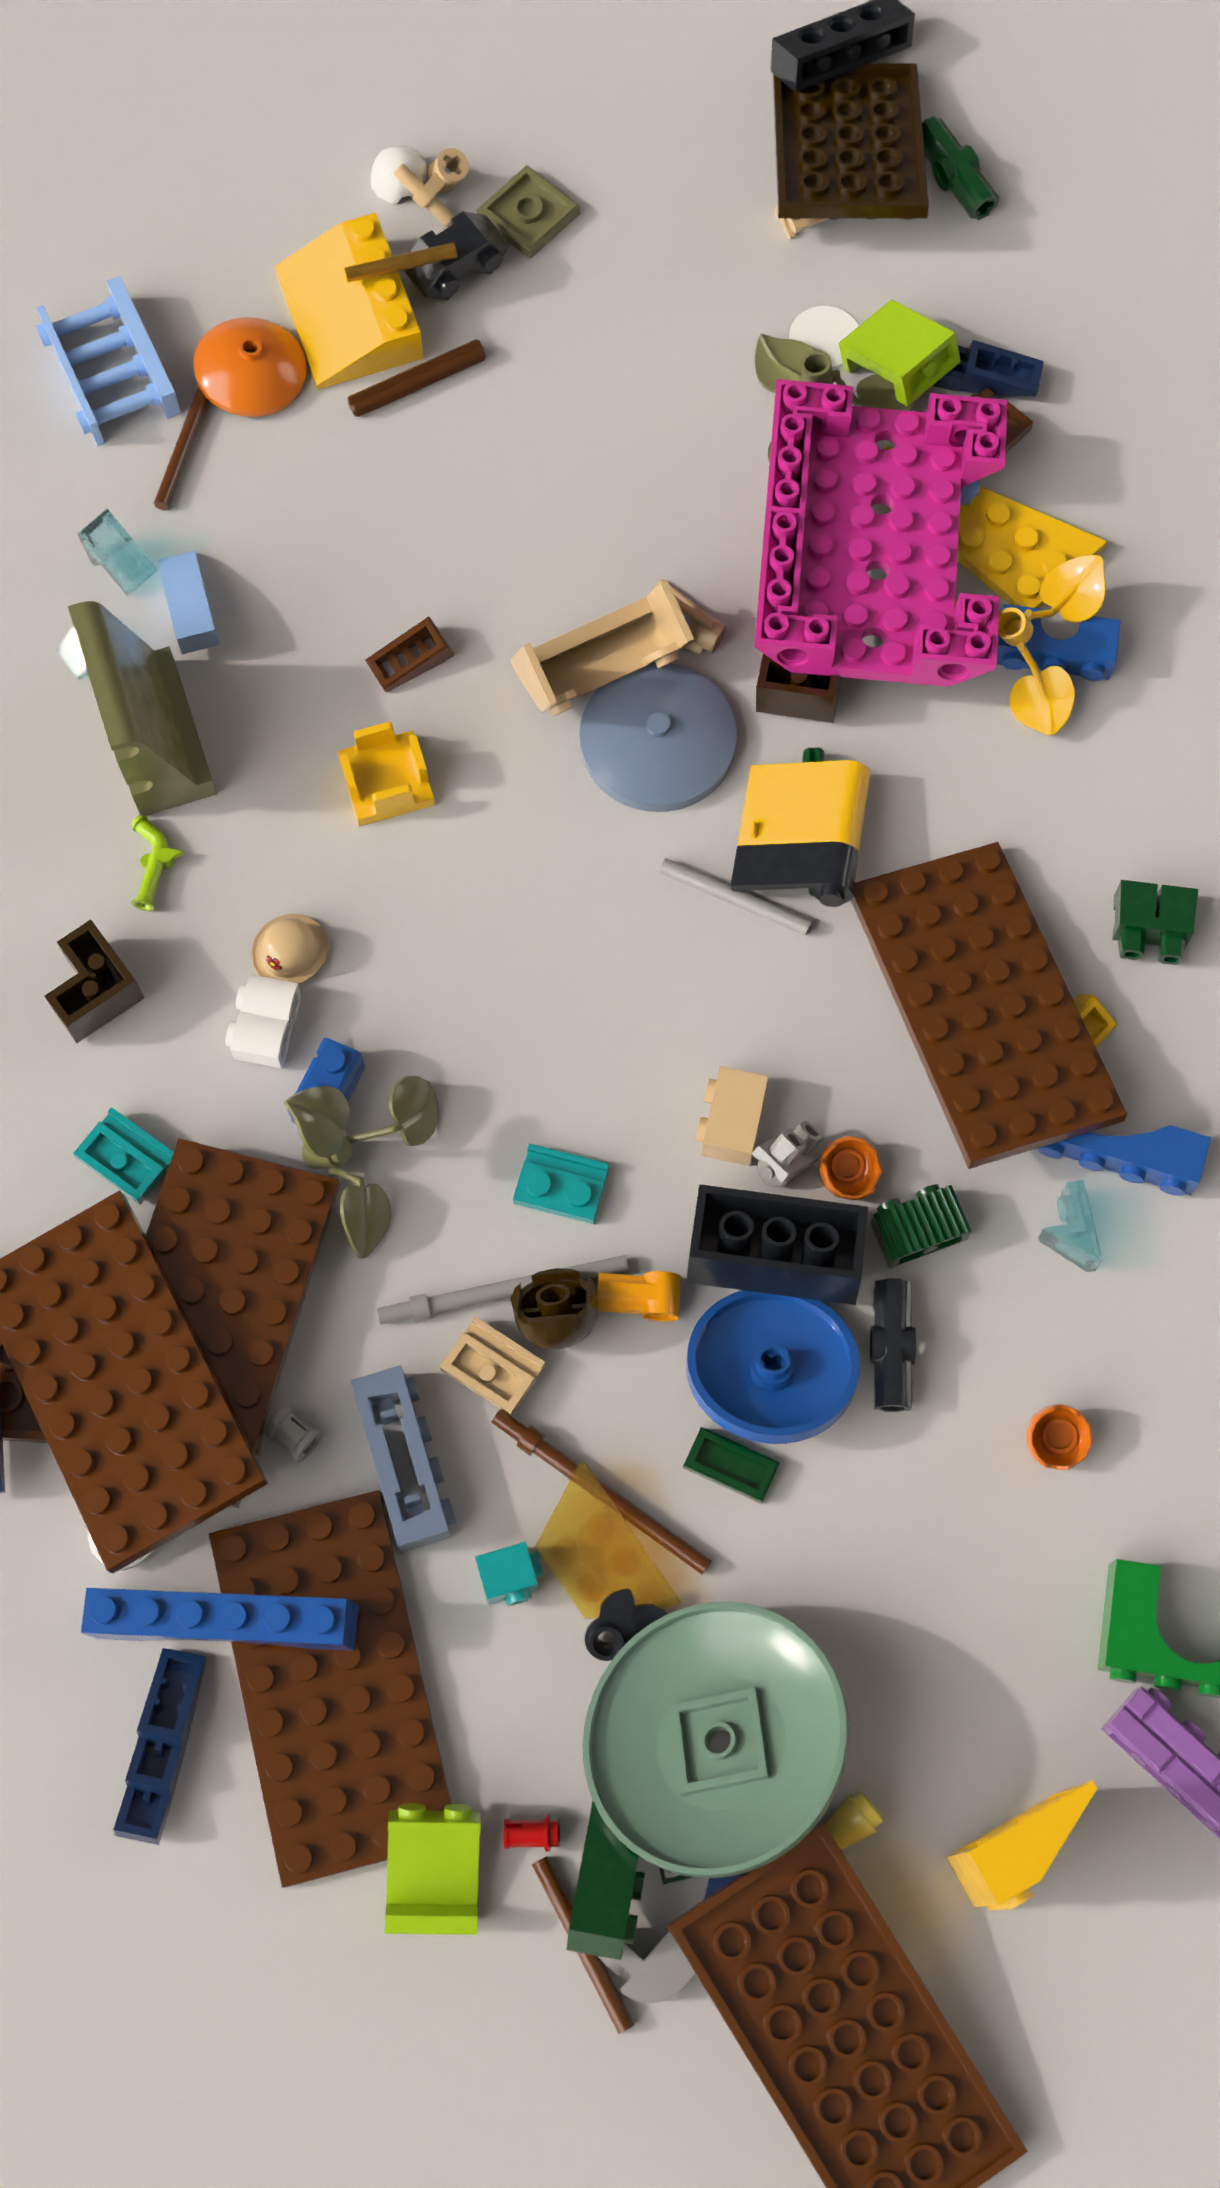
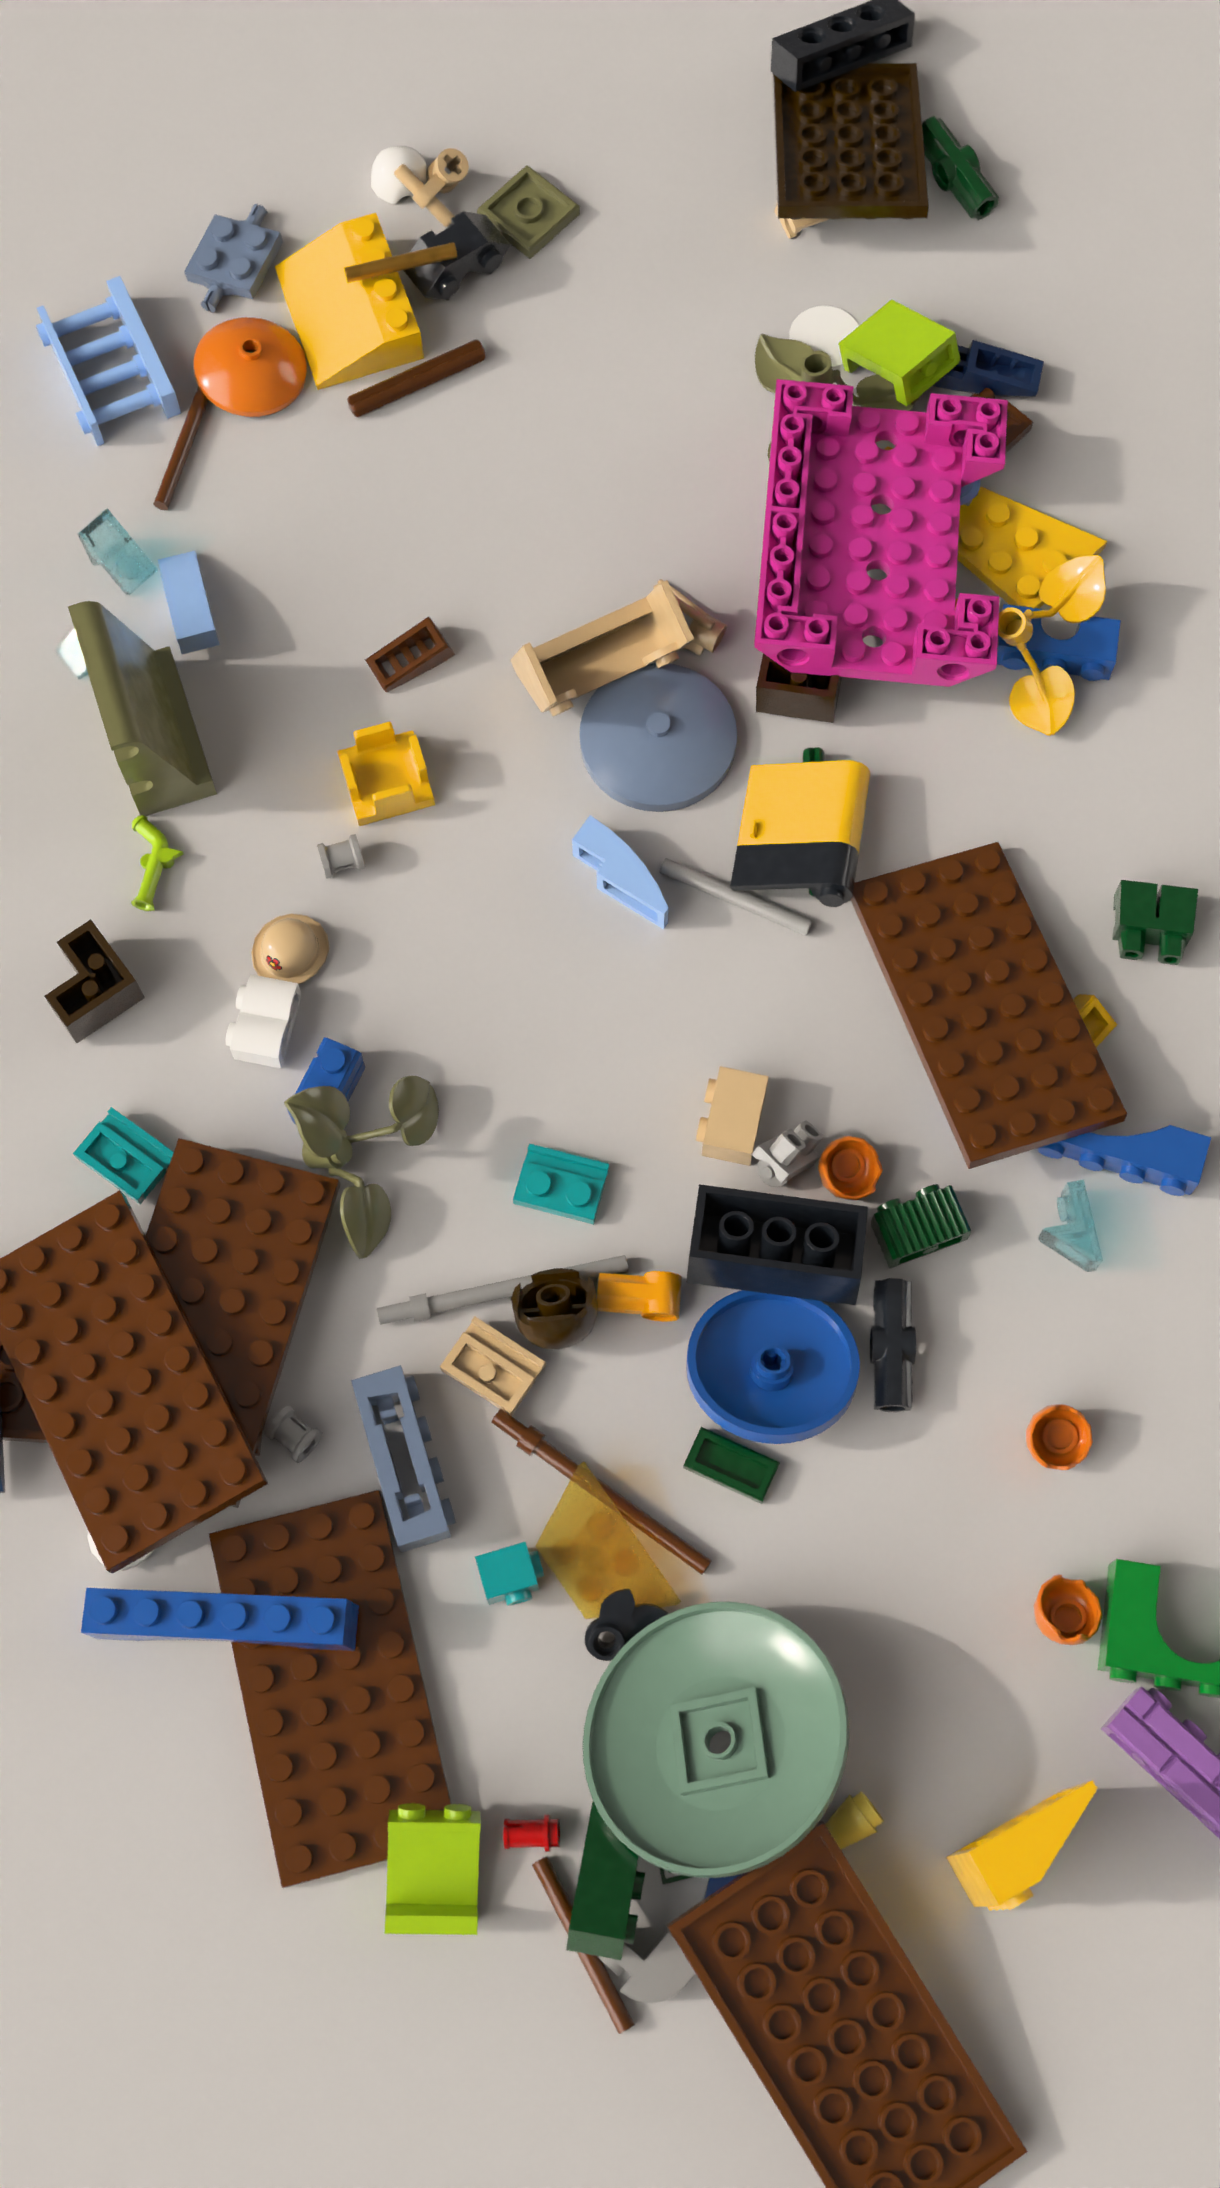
dark blue slope [113,1648,206,1845] -> none
none -> sand blue plate [184,204,283,313]
none -> light grey bush [317,834,365,879]
none -> light blue slope [572,815,669,929]
none -> orange hair [1033,1574,1103,1645]

